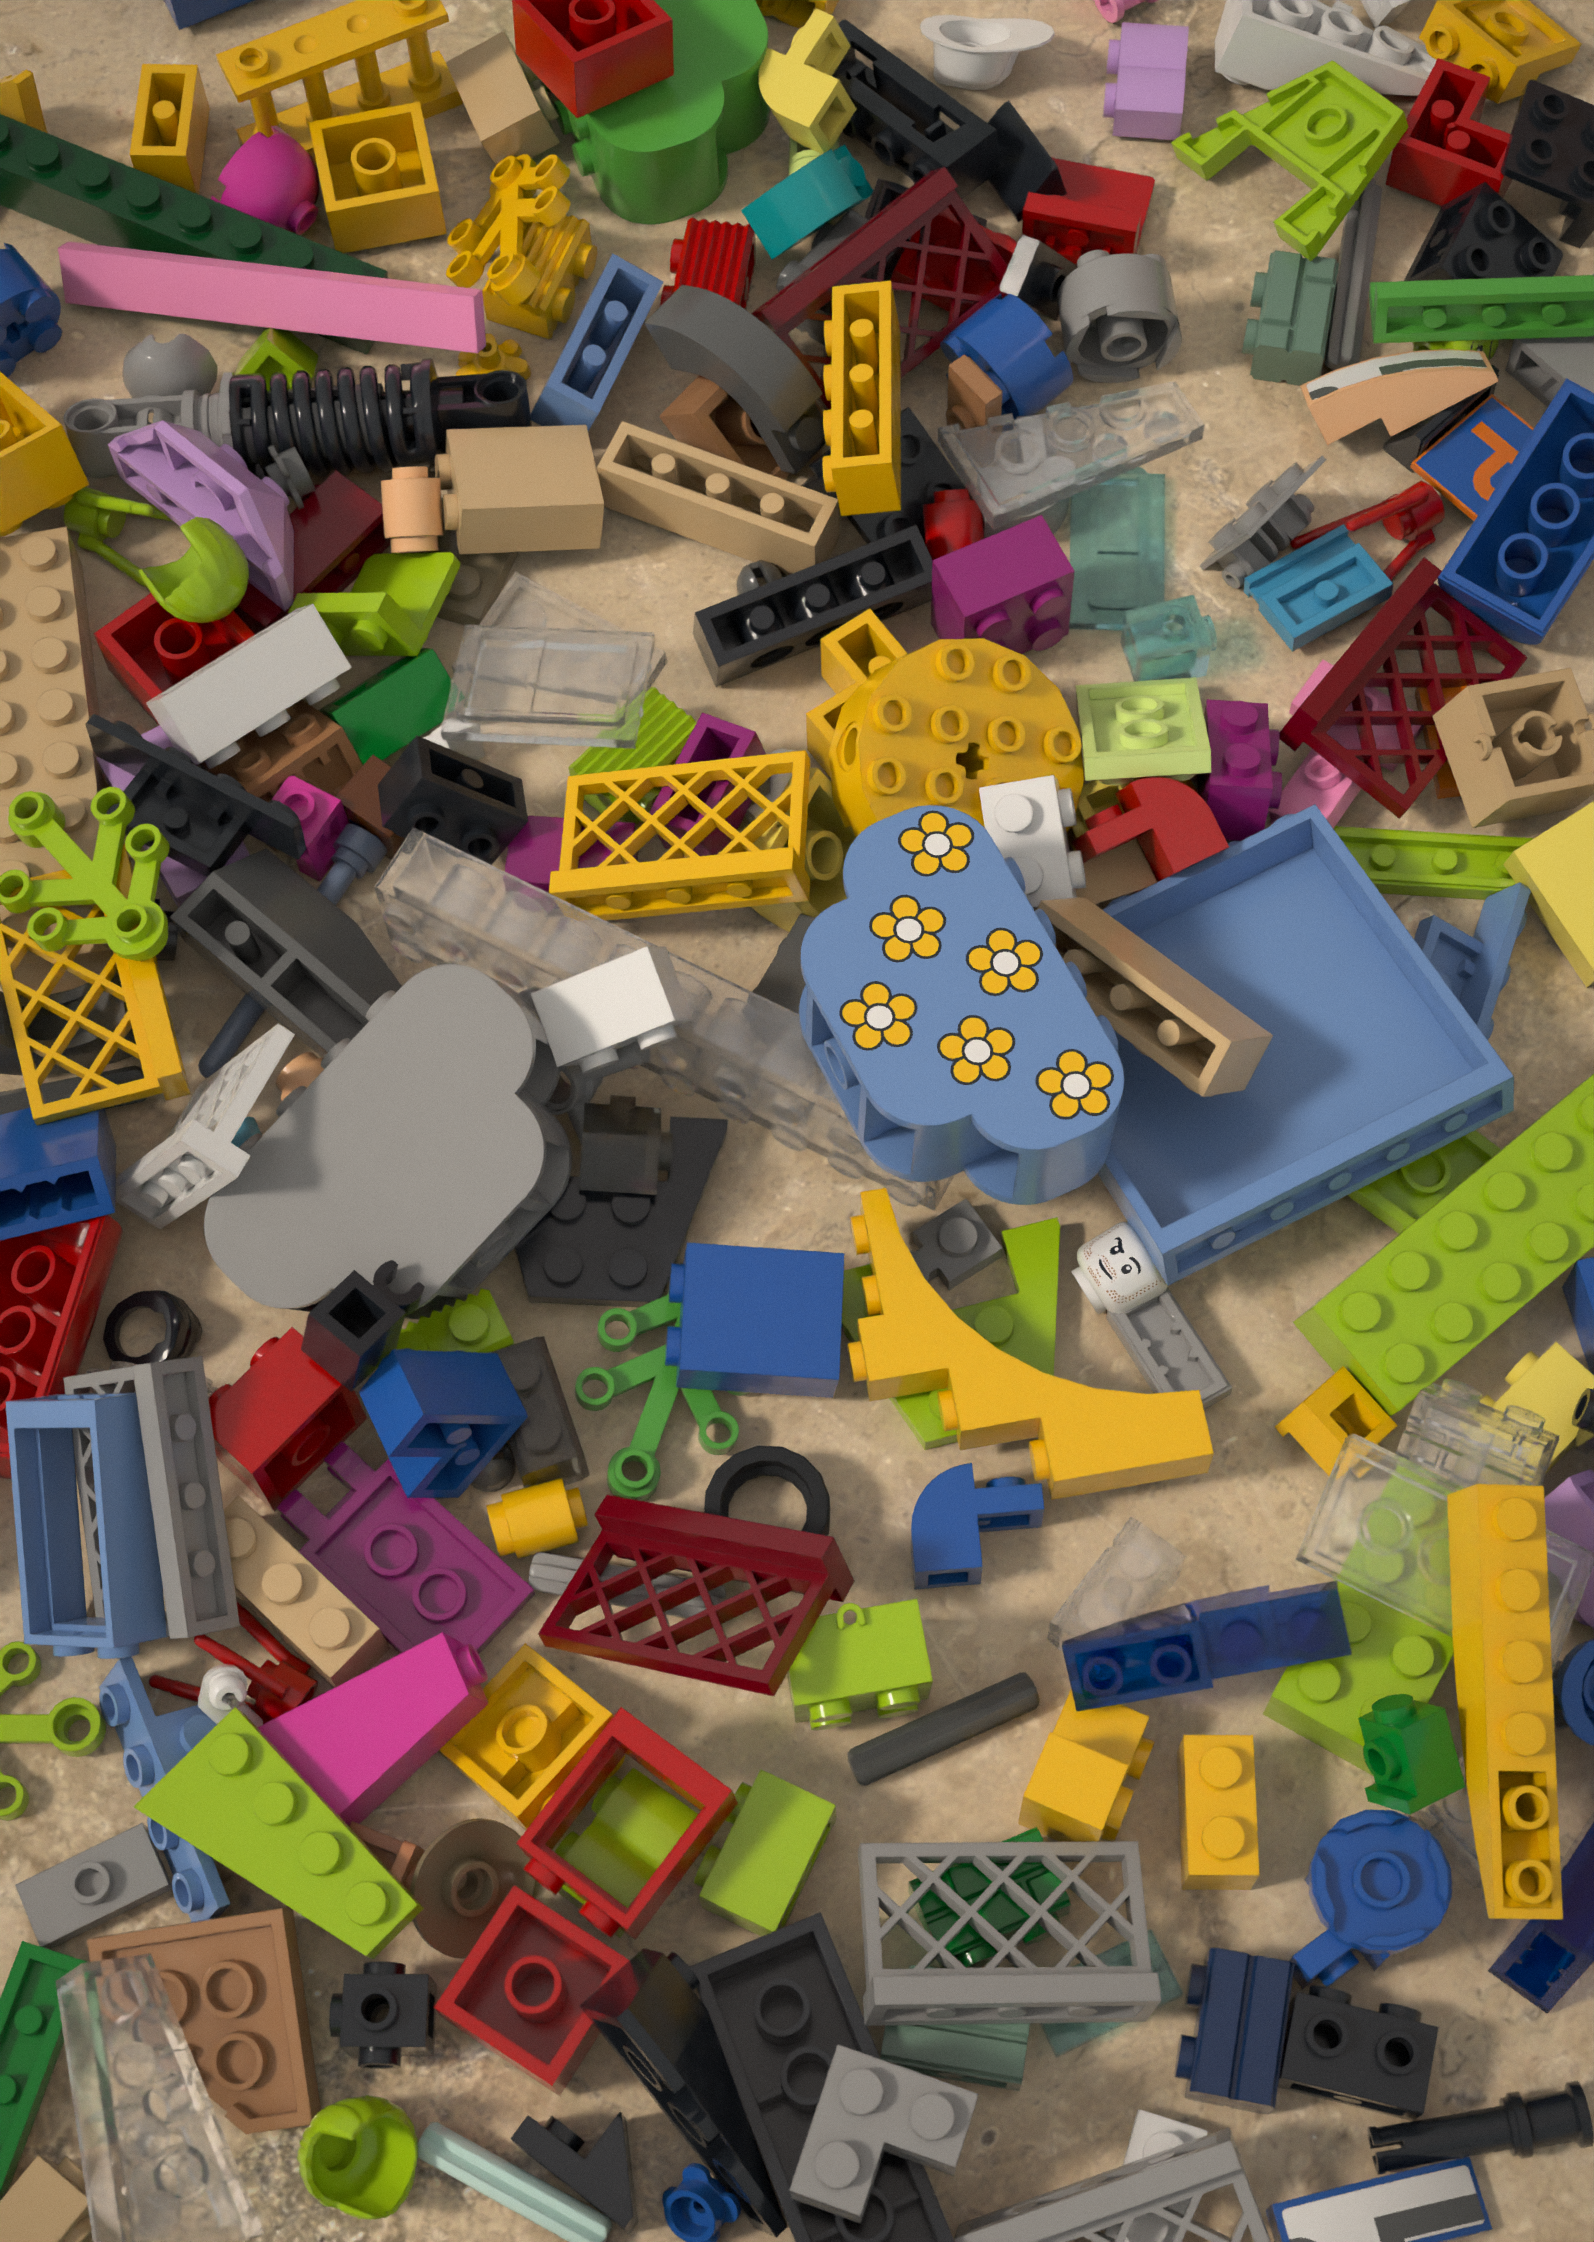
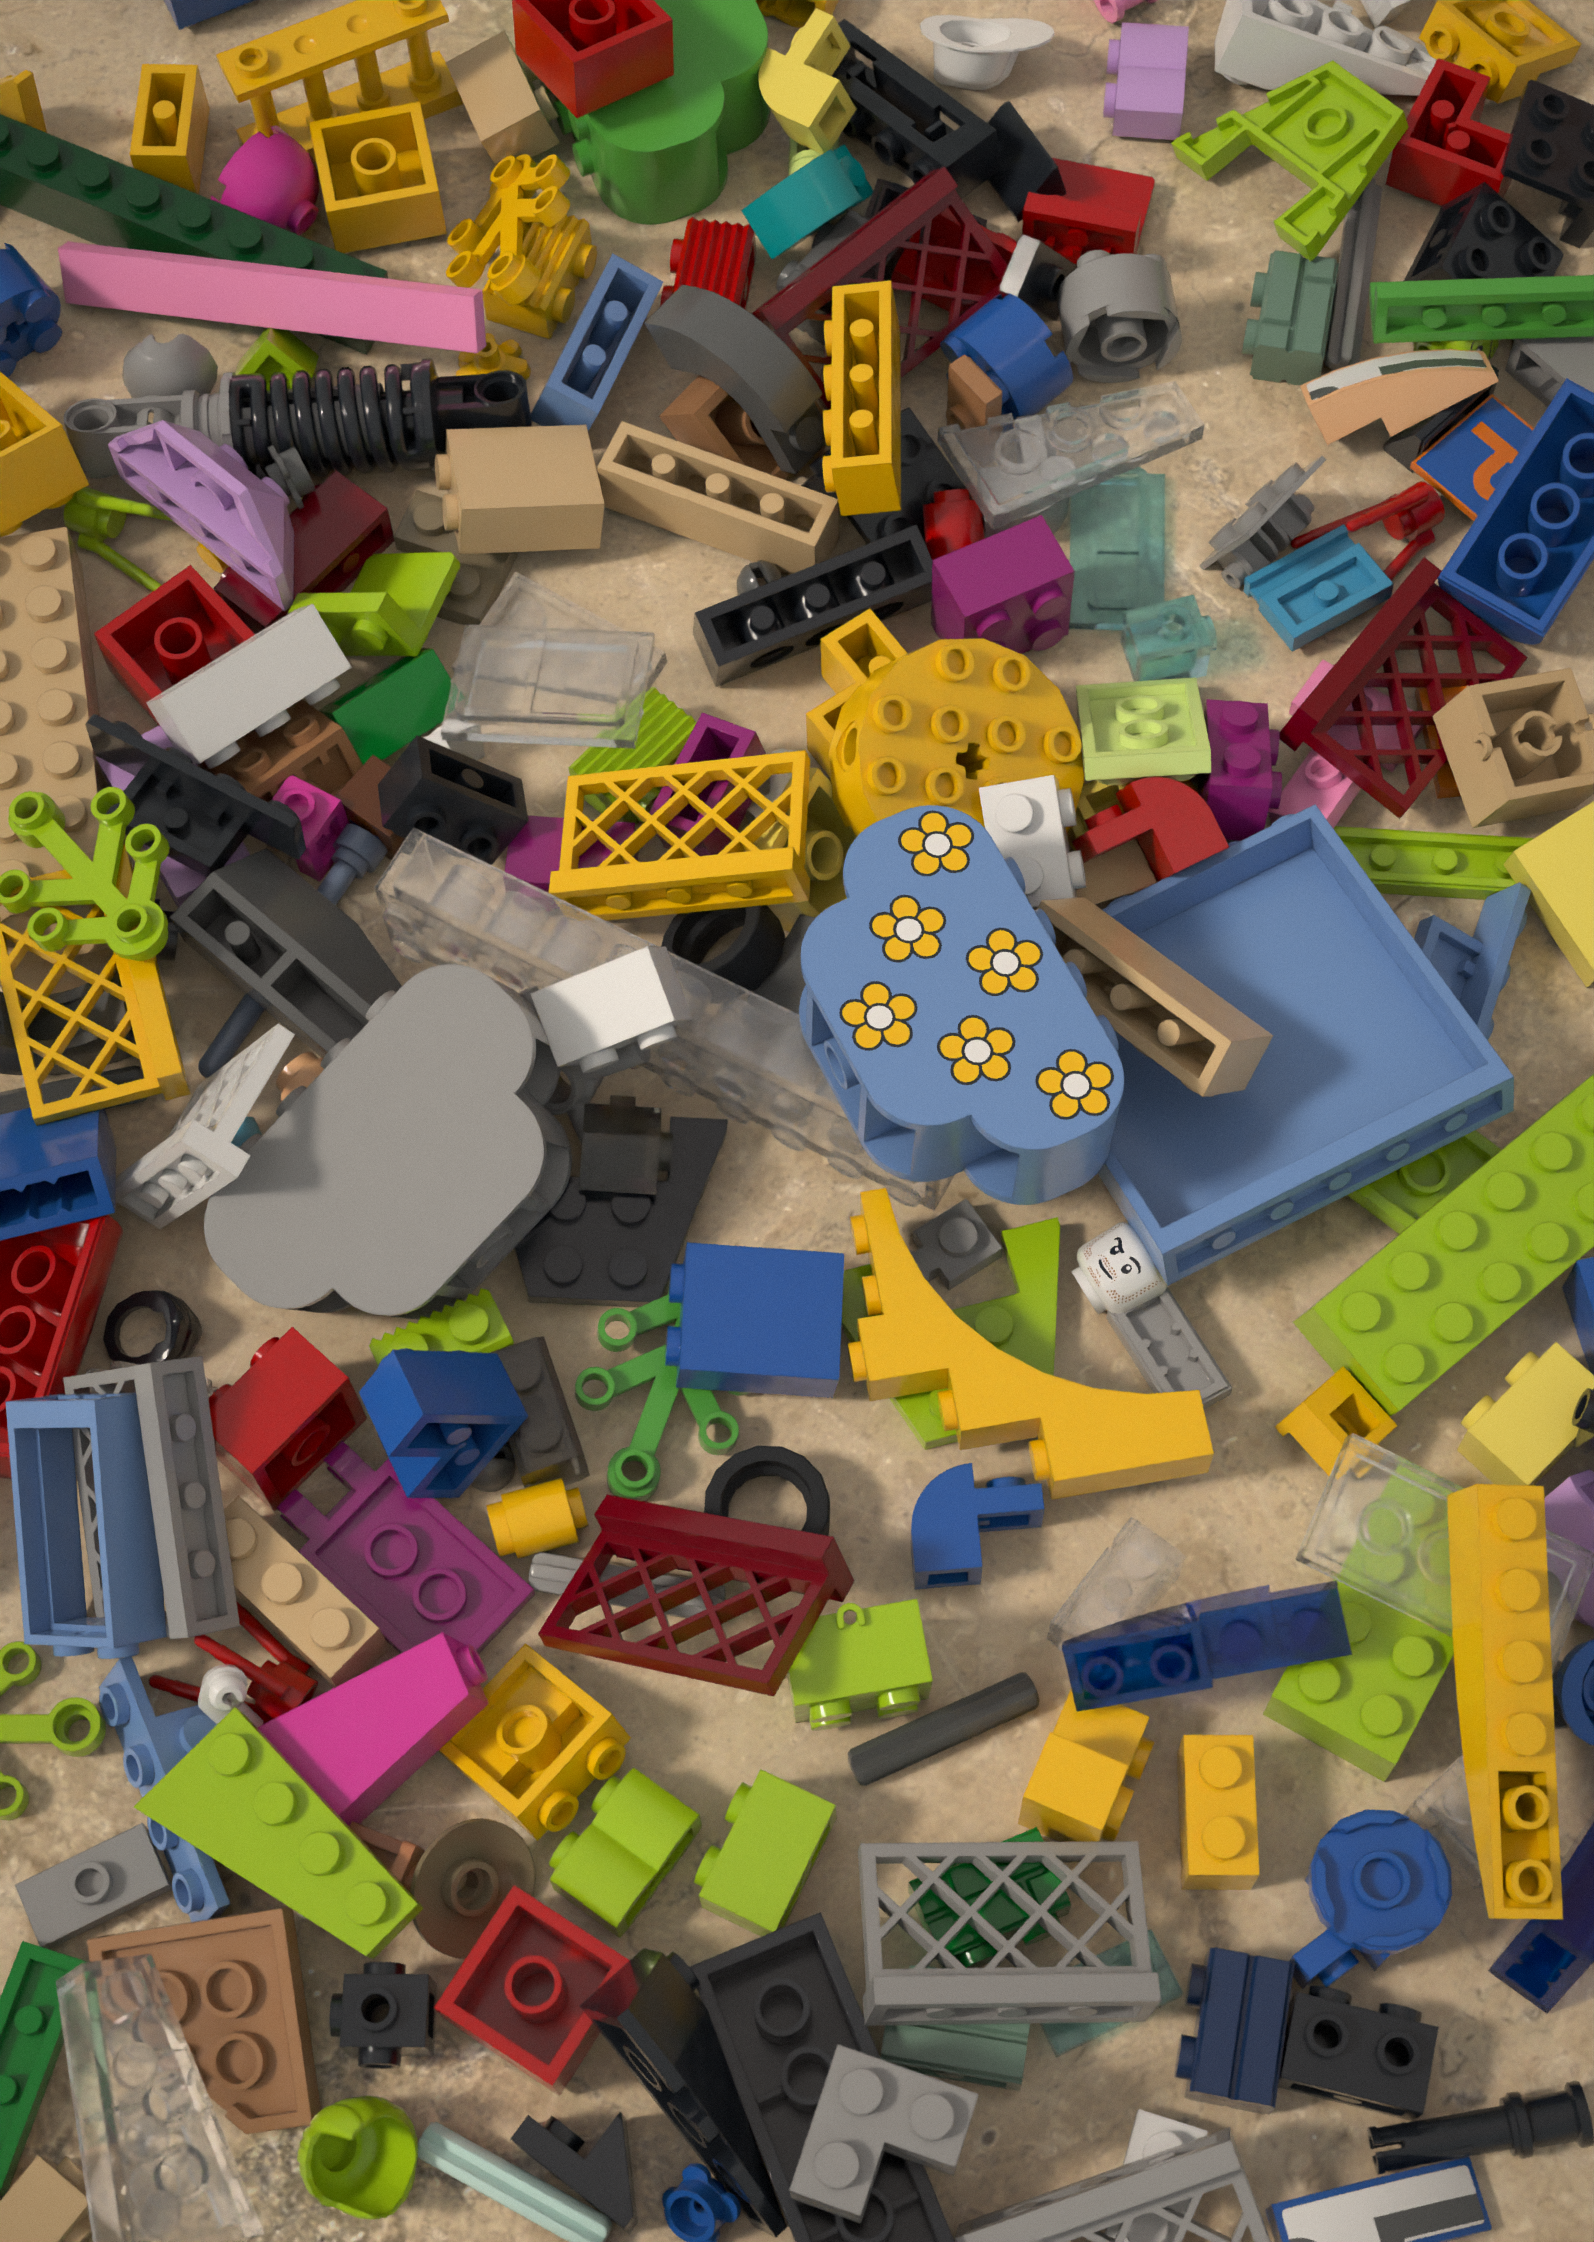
lime hair [138,517,249,623] -> none
black brick [301,1260,425,1392] -> none
light nougat brick [381,466,444,553] -> none
red window [516,1707,738,1940] -> none
green brick [1358,1694,1465,1815] -> none
clear brick [1393,1379,1560,1491] -> none
none -> black tyre [662,905,785,1006]

